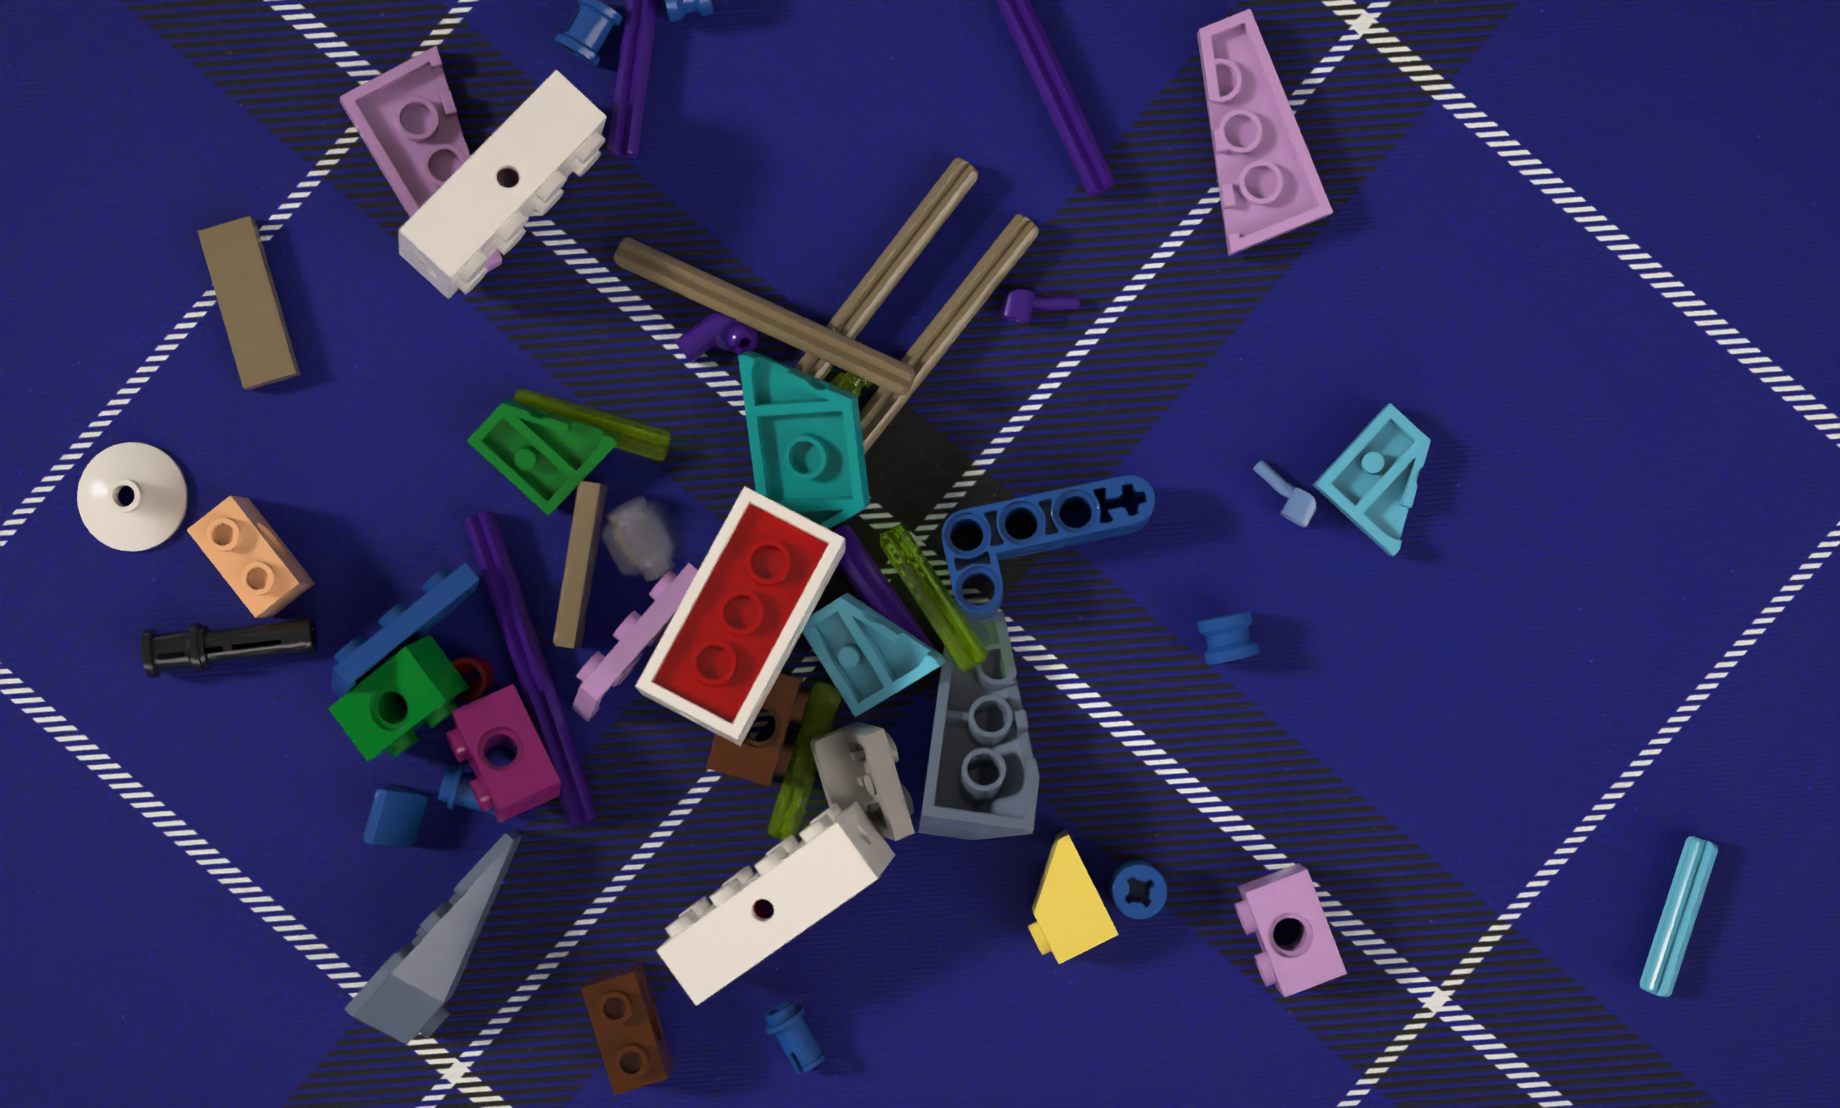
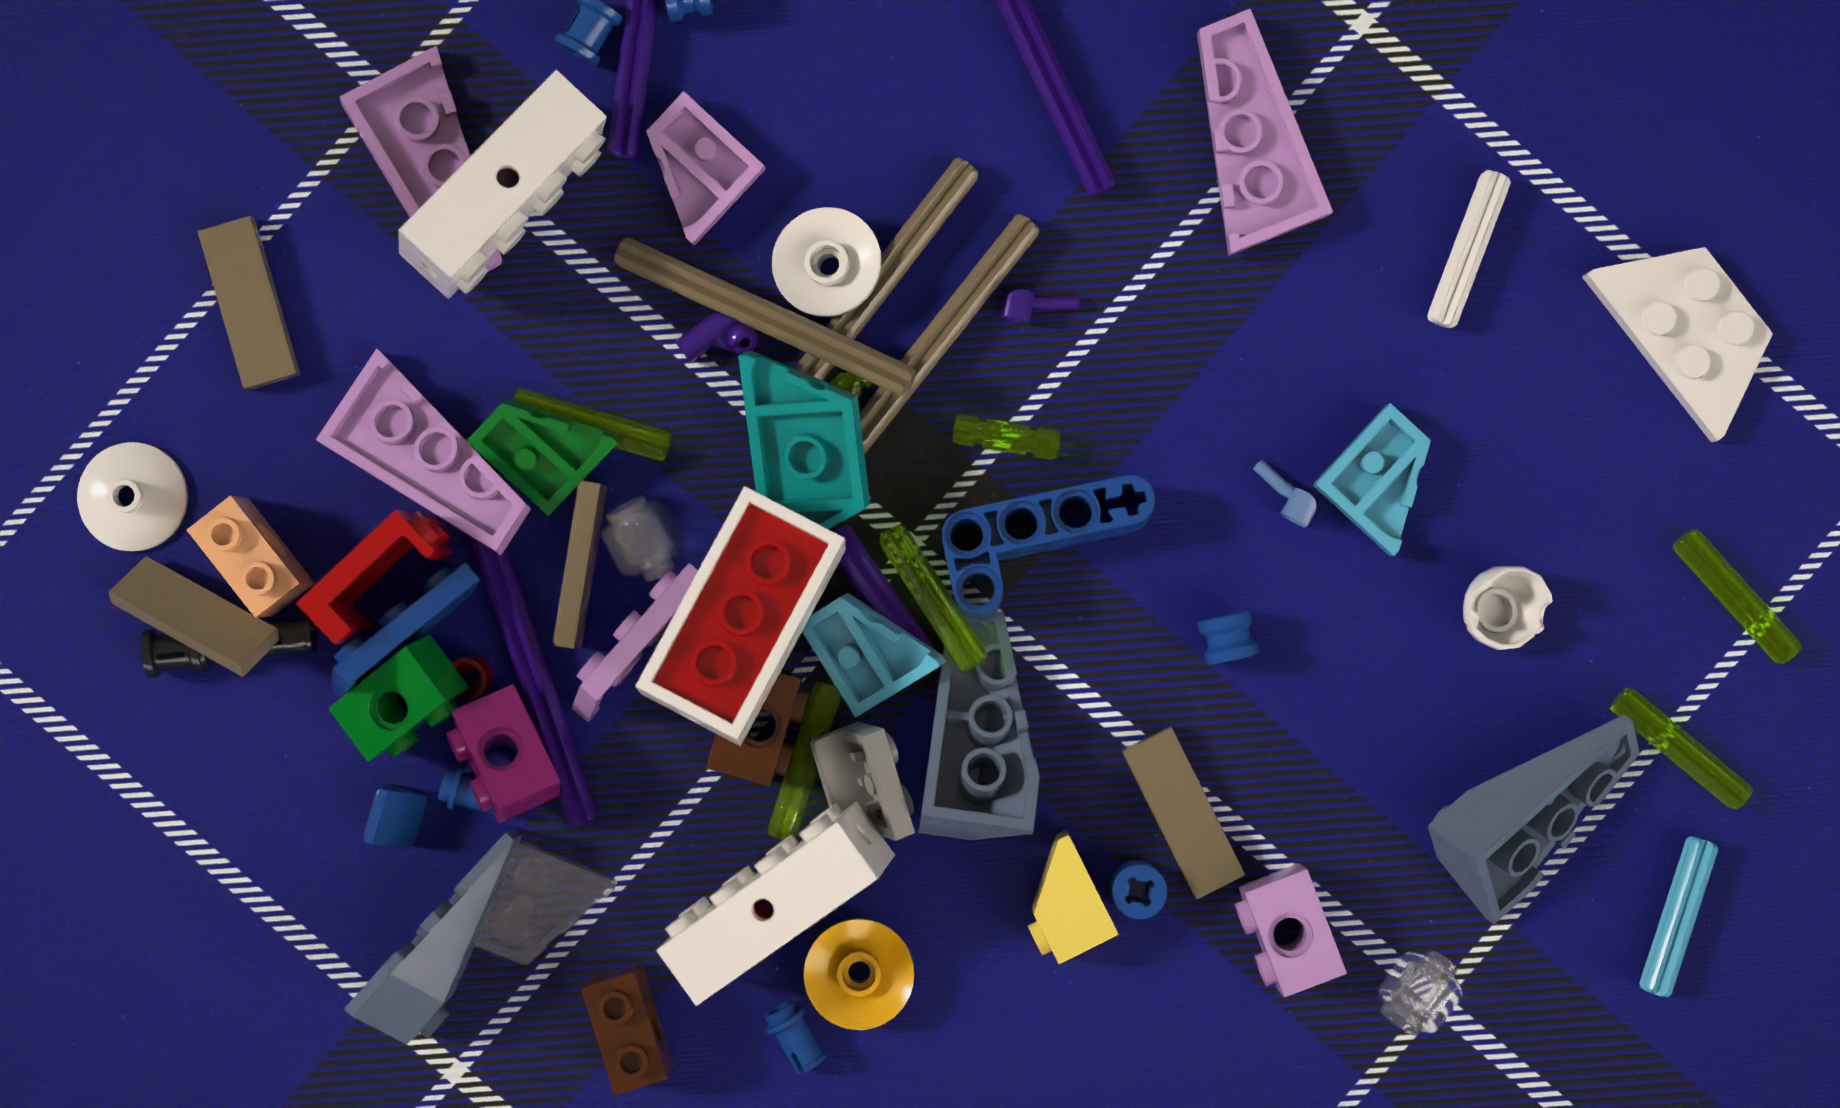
none -> dark tan tile [109,556,279,677]
none -> red panel [296,510,455,645]
none -> lavender wing [316,349,531,555]
none -> clear wing [475,840,617,966]
none -> lavender wing [646,91,766,246]
none -> white dish [772,207,882,317]
none -> yellow dish [804,918,914,1030]
none -> clear neon green axle [952,414,1061,460]
none -> dark tan tile [1121,726,1245,900]
none -> clear head [1378,950,1463,1036]
none -> white axle [1427,170,1511,328]
none -> sand blue wedge [1428,715,1640,924]
none -> white hair [1463,566,1553,650]
none -> white wing [1582,247,1773,442]
none -> clear neon green axle [1611,688,1753,810]
none -> clear neon green axle [1673,529,1802,664]

